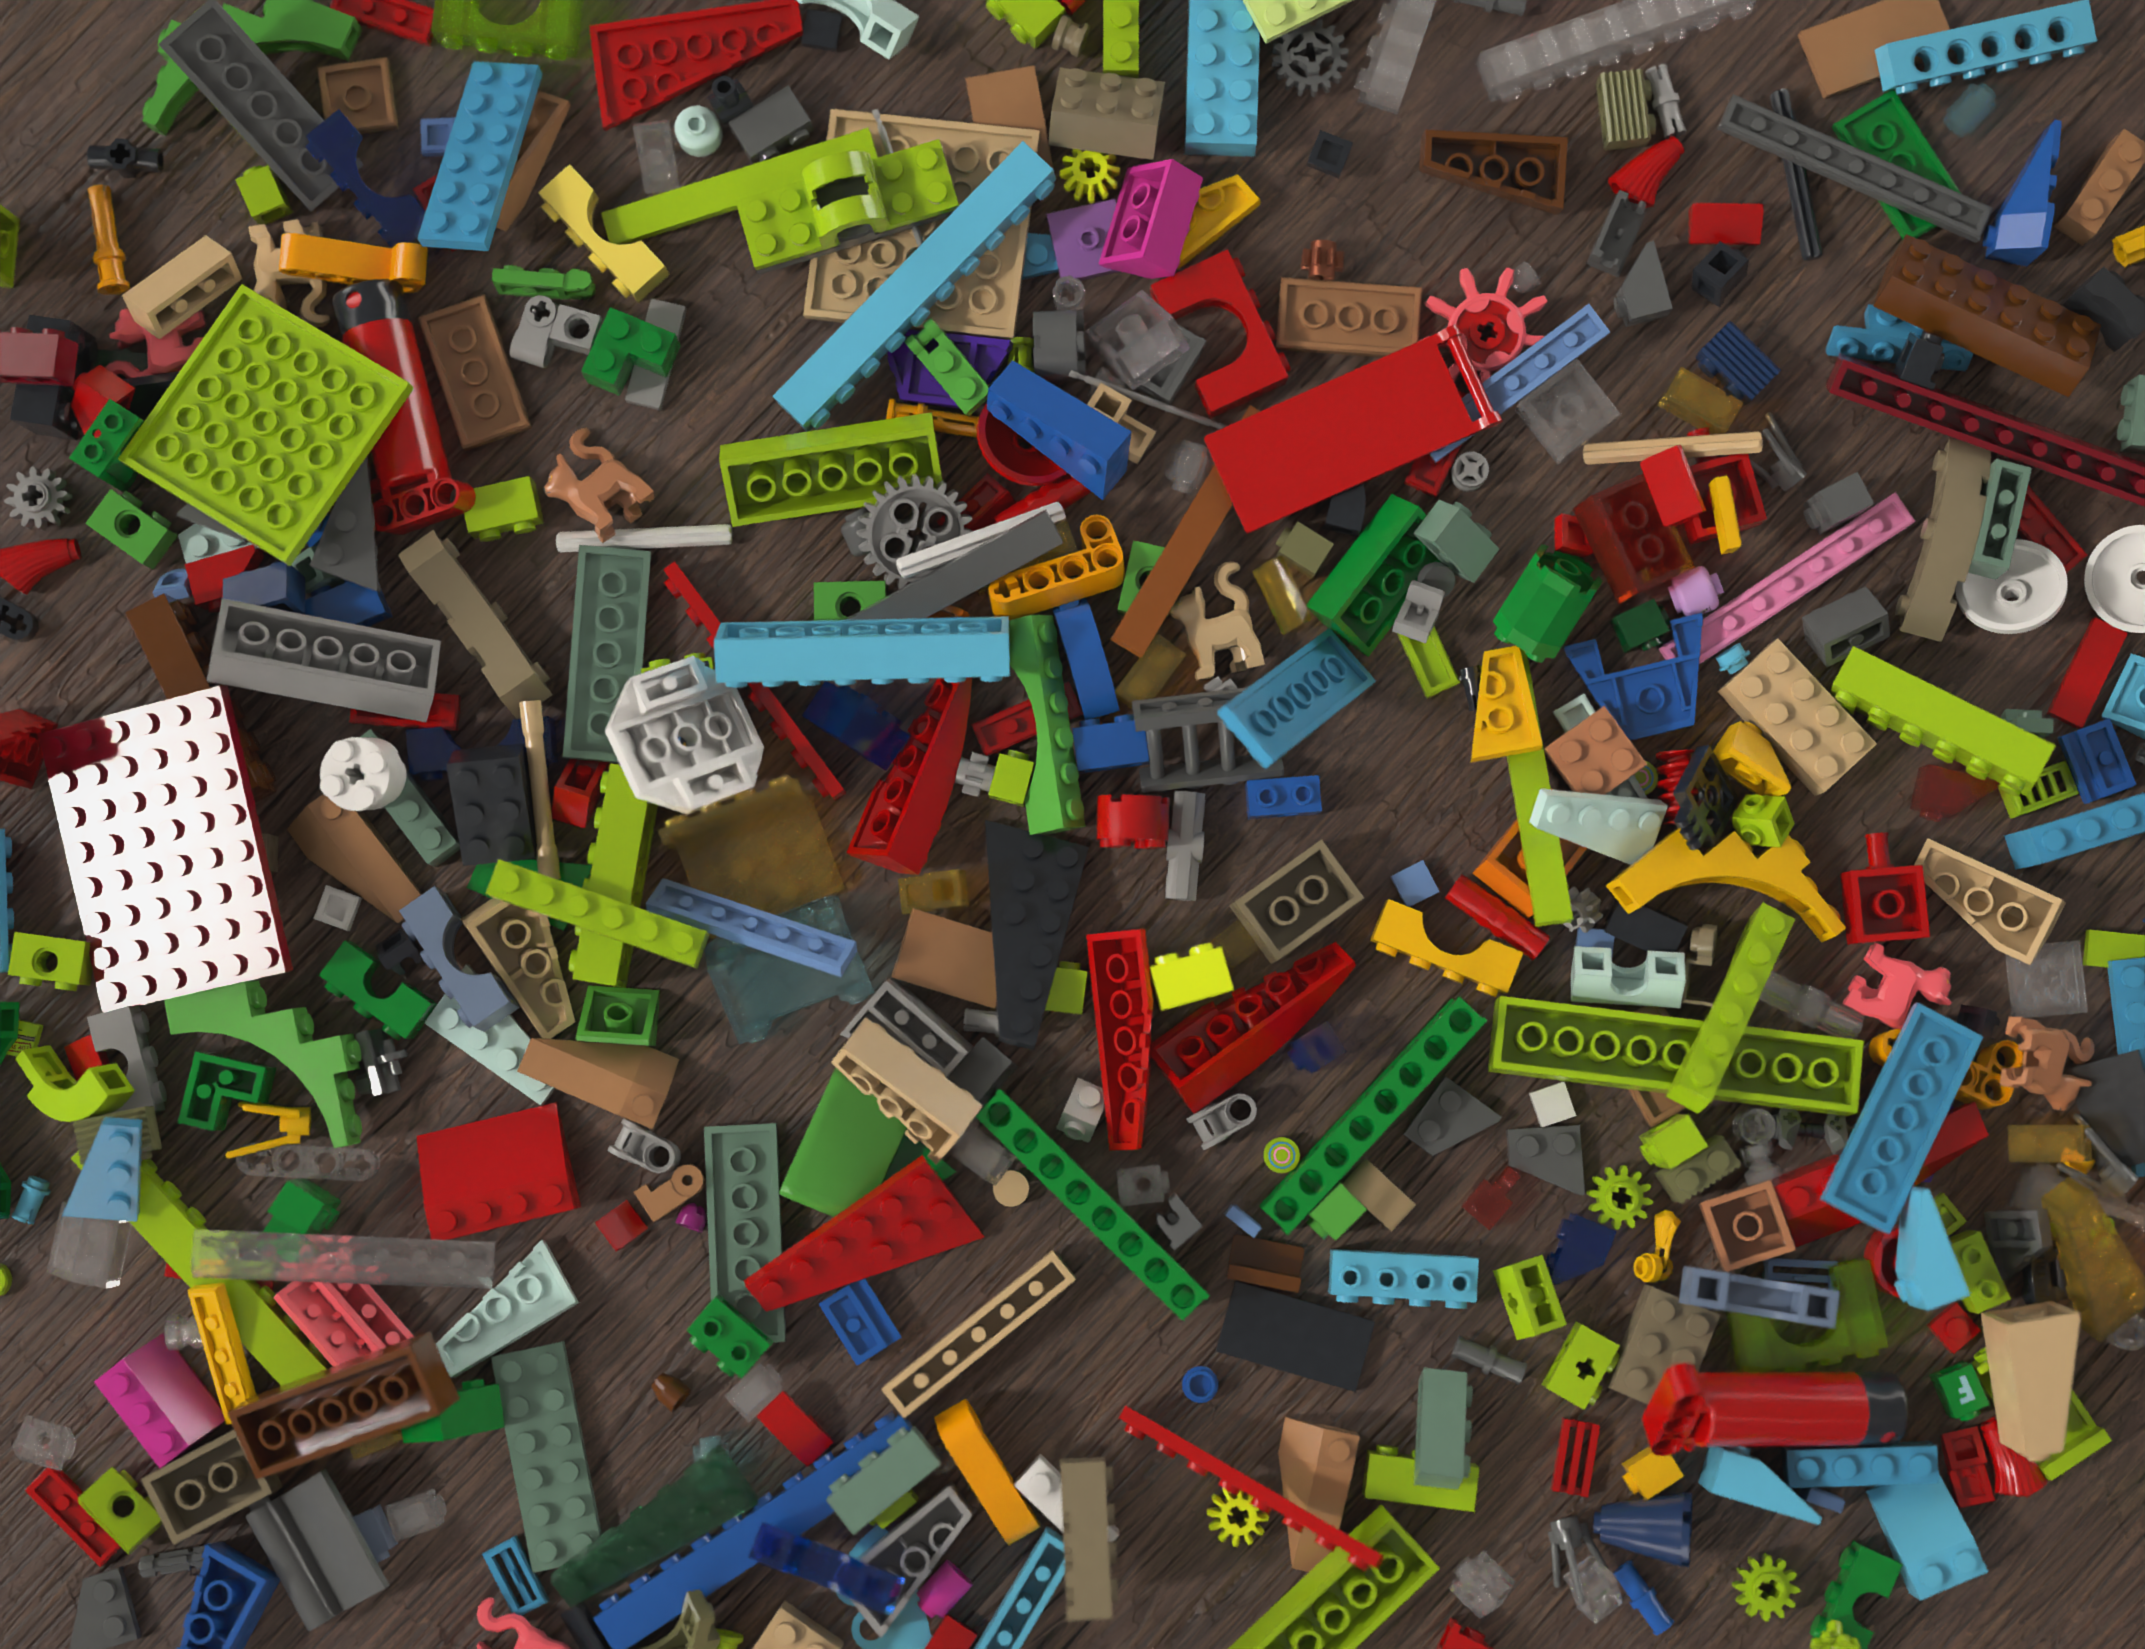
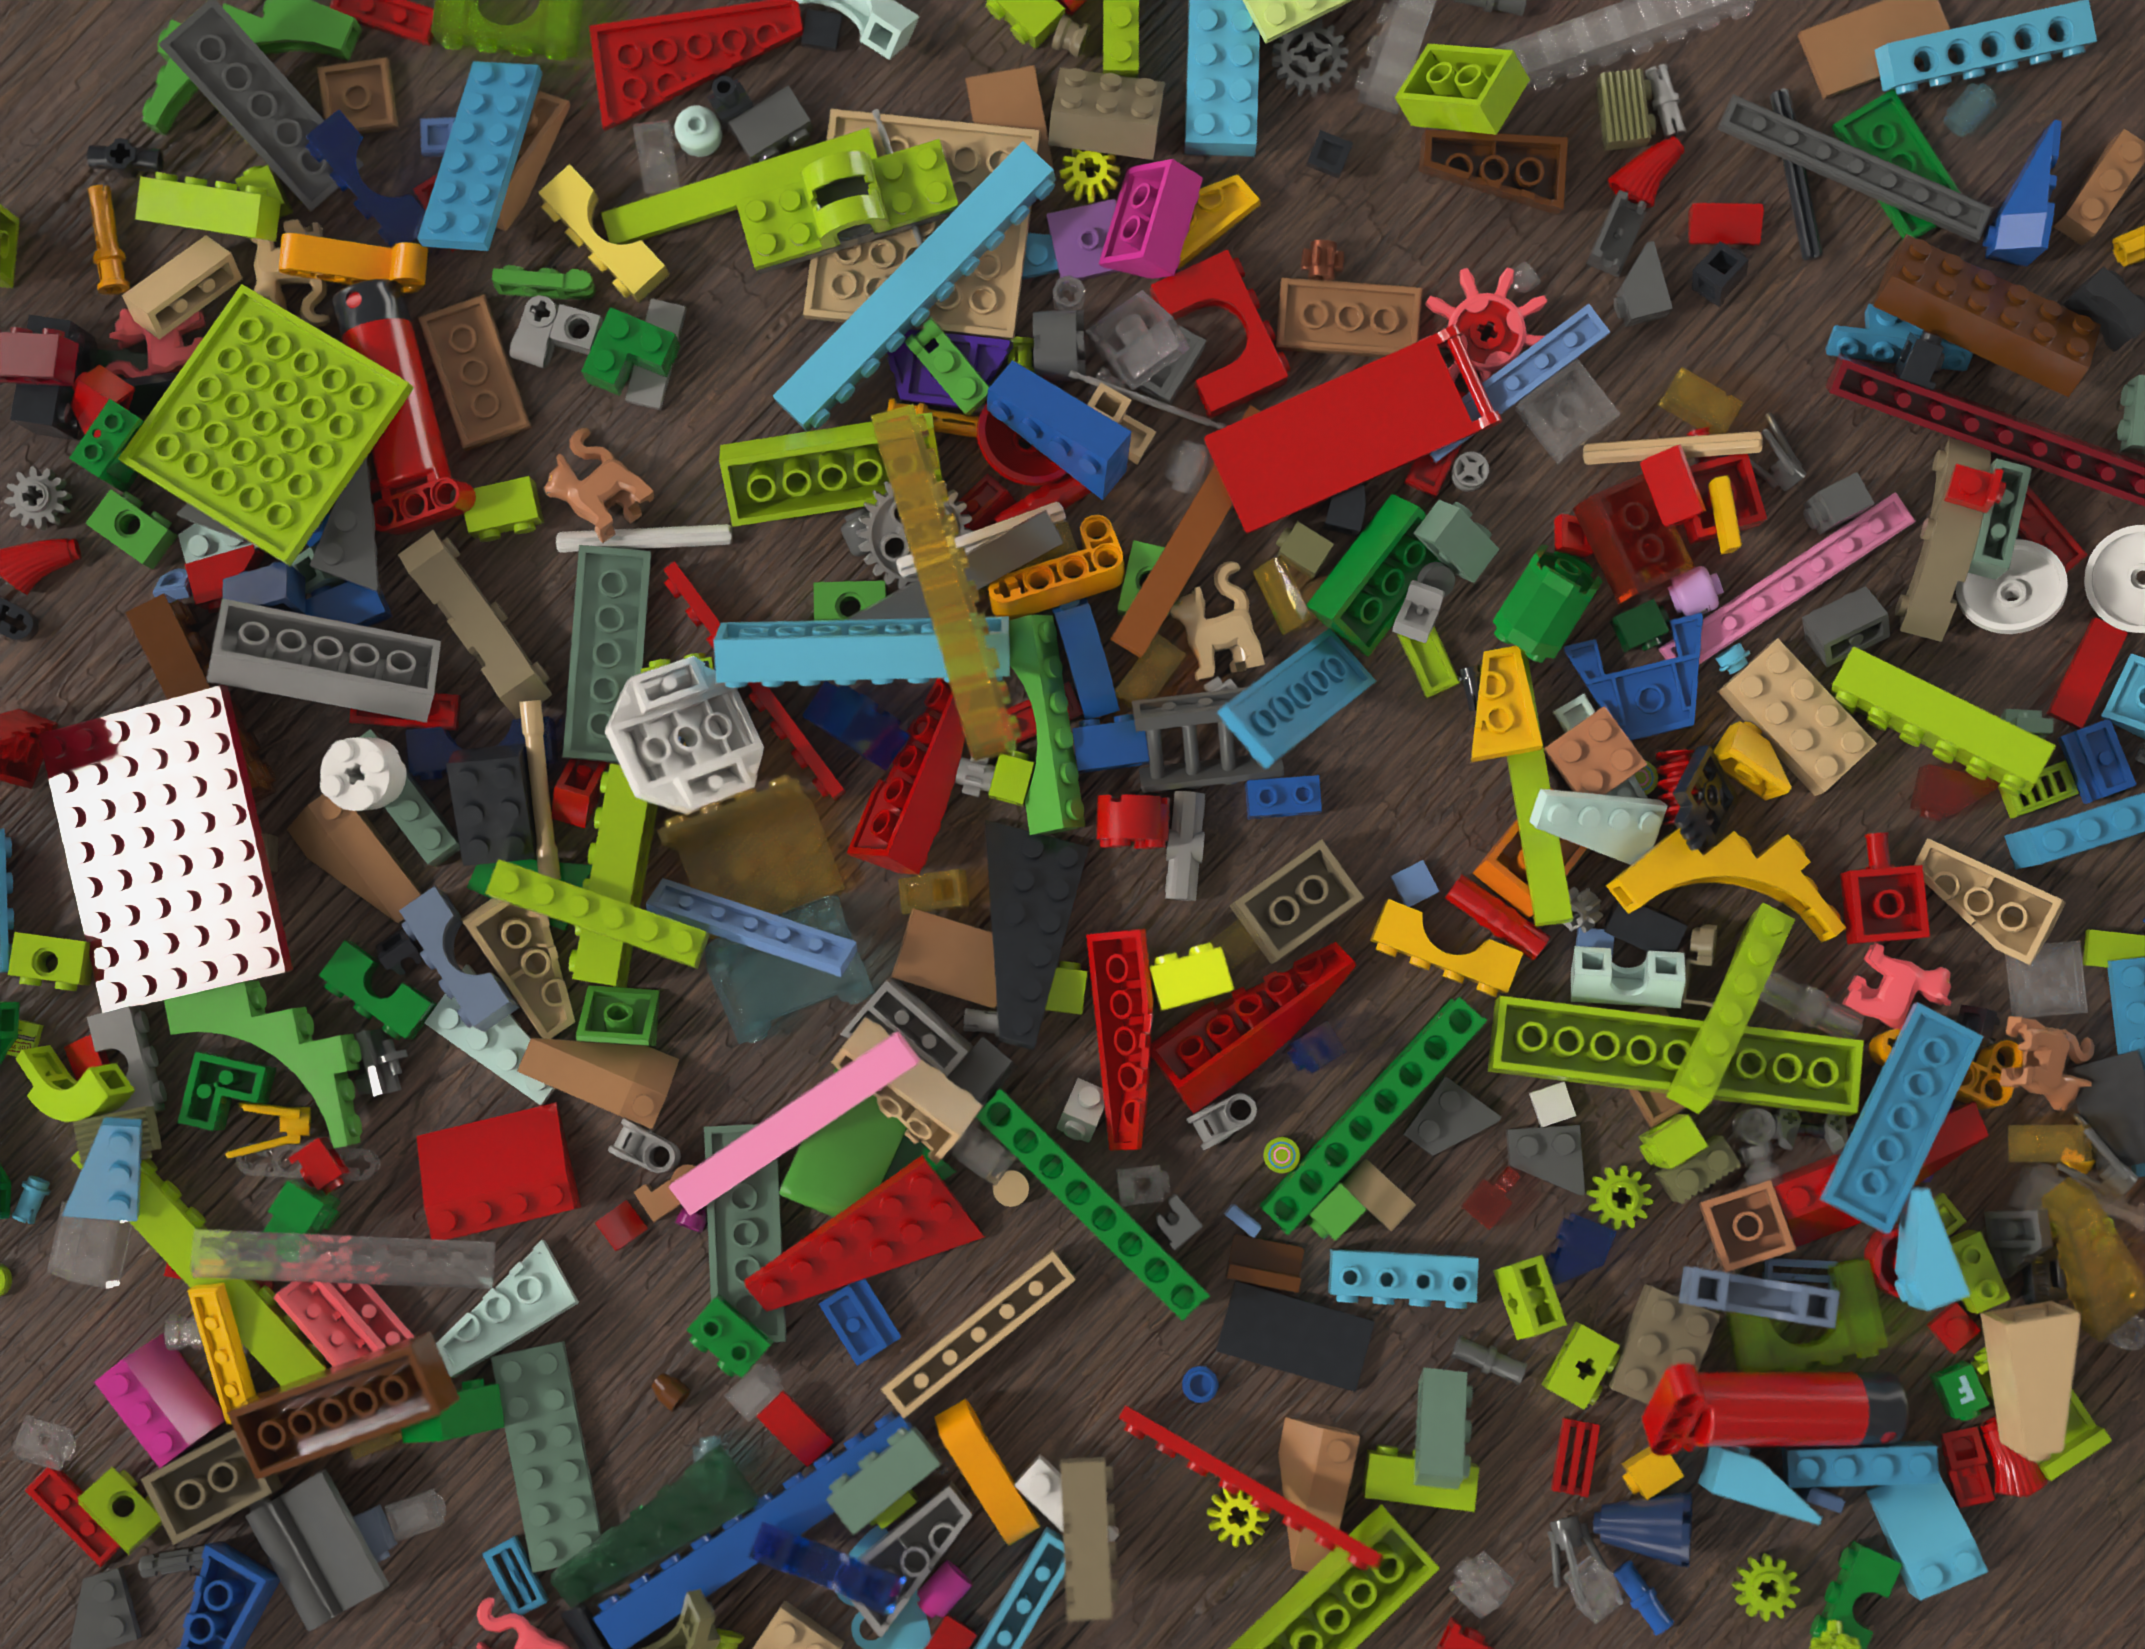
white tile [313,885,362,931] -> none
yellow piece [1634,1209,1681,1283] -> none
dark blue brick [1695,320,1781,406] -> none
lime brick [1732,794,1795,847] -> none
none -> lime brick [135,172,281,242]
none -> red brick [288,1137,351,1196]
none -> bright pink tile [669,1030,920,1216]
none -> clear yellow brick [871,404,1021,762]
none -> lime brick [1394,43,1530,135]
none -> red bracket [1944,463,2006,513]

